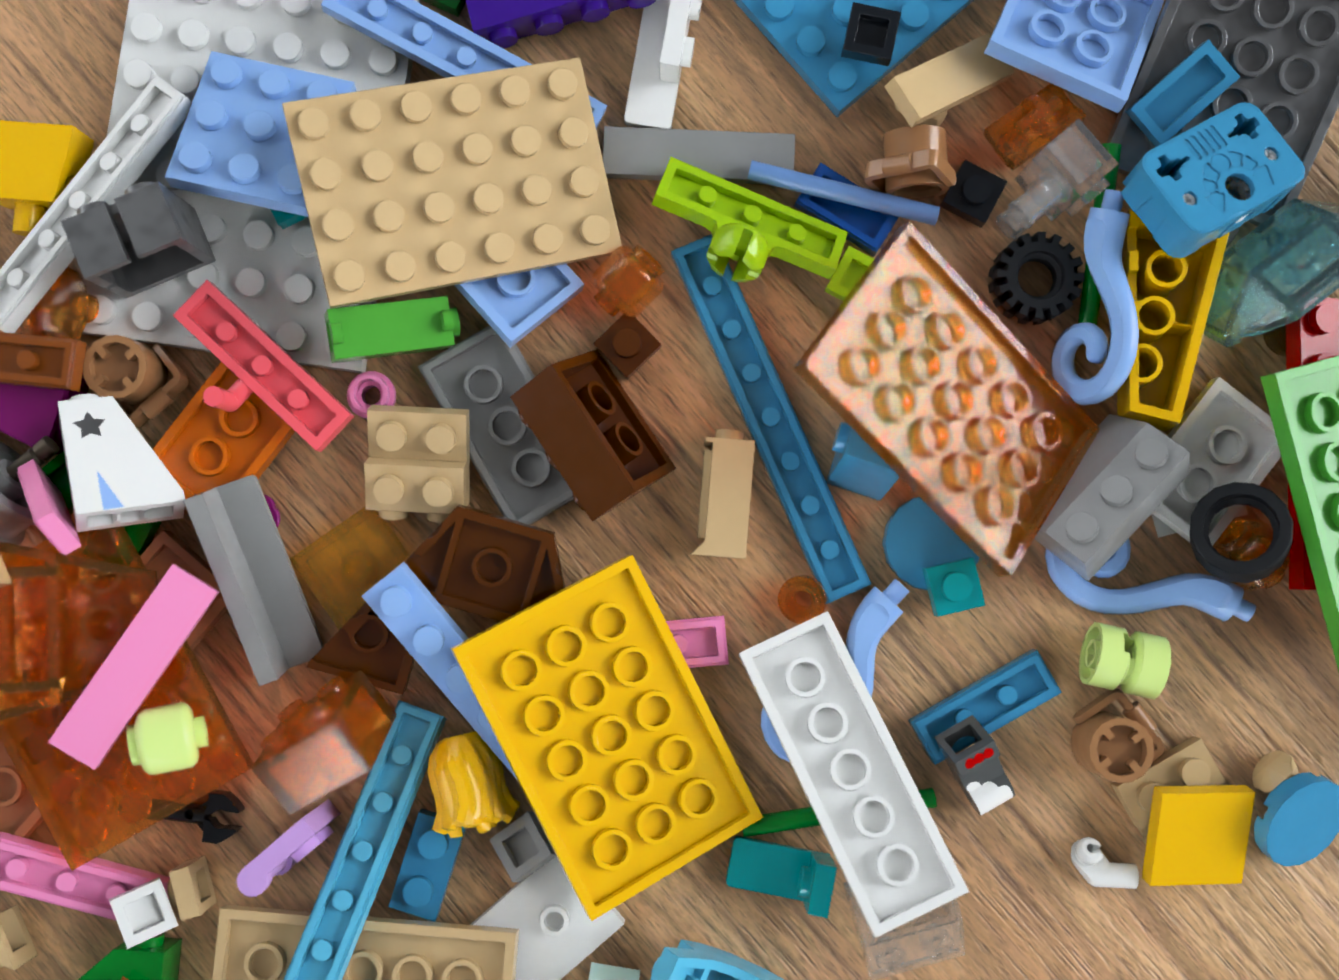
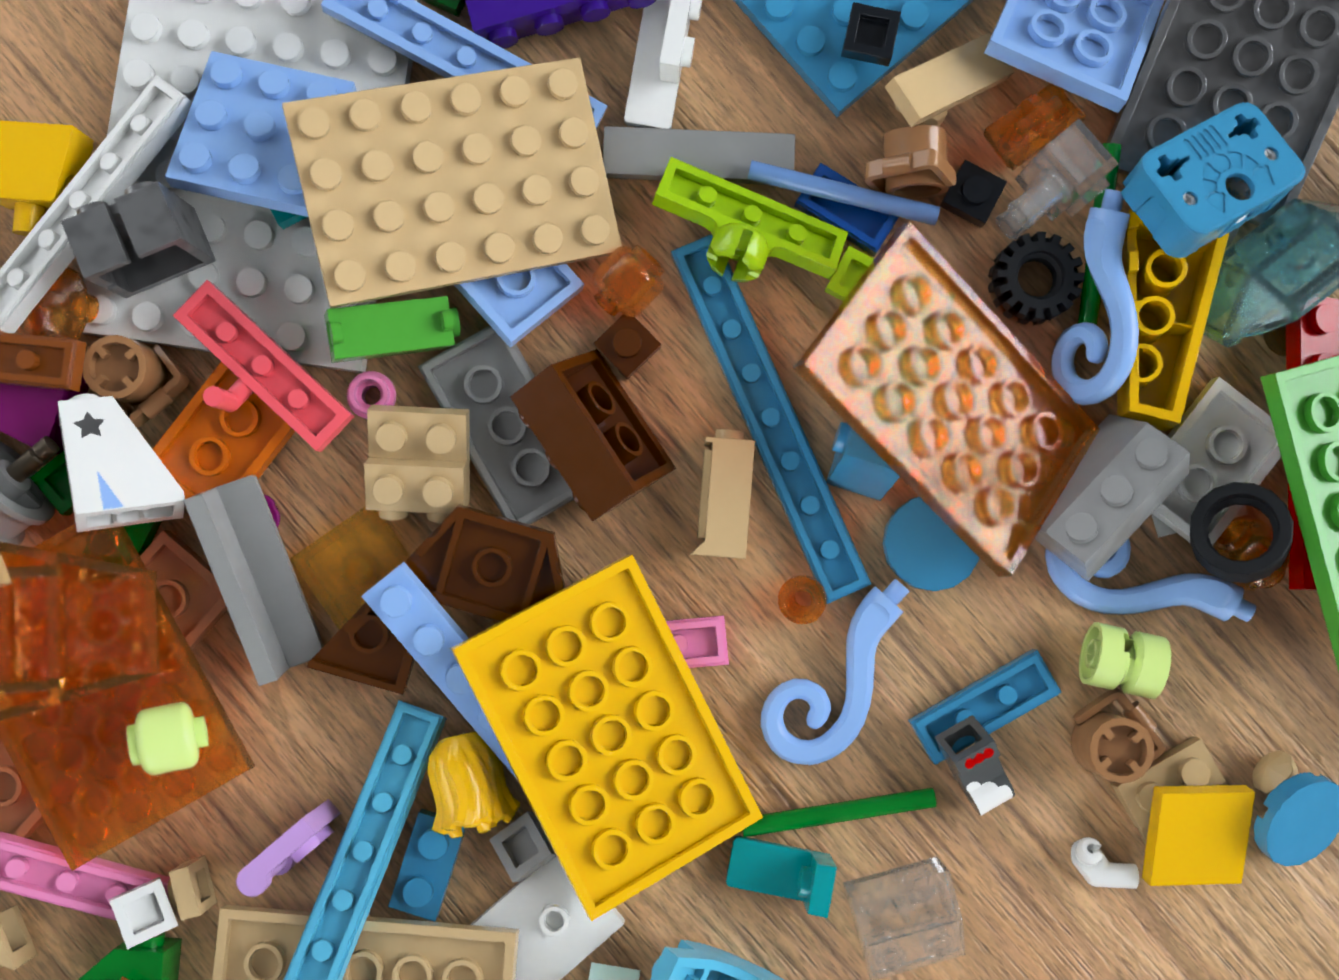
bright pink tile [17,459,82,555] -> none
bright pink tile [48,564,219,770] -> none
black bar [147,789,245,844] -> none
clear orange brick [251,670,397,814] -> none
white plate [739,611,969,938] -> none
teal plate [922,557,986,617] -> none
dark azure tile [1125,39,1240,147] -> none

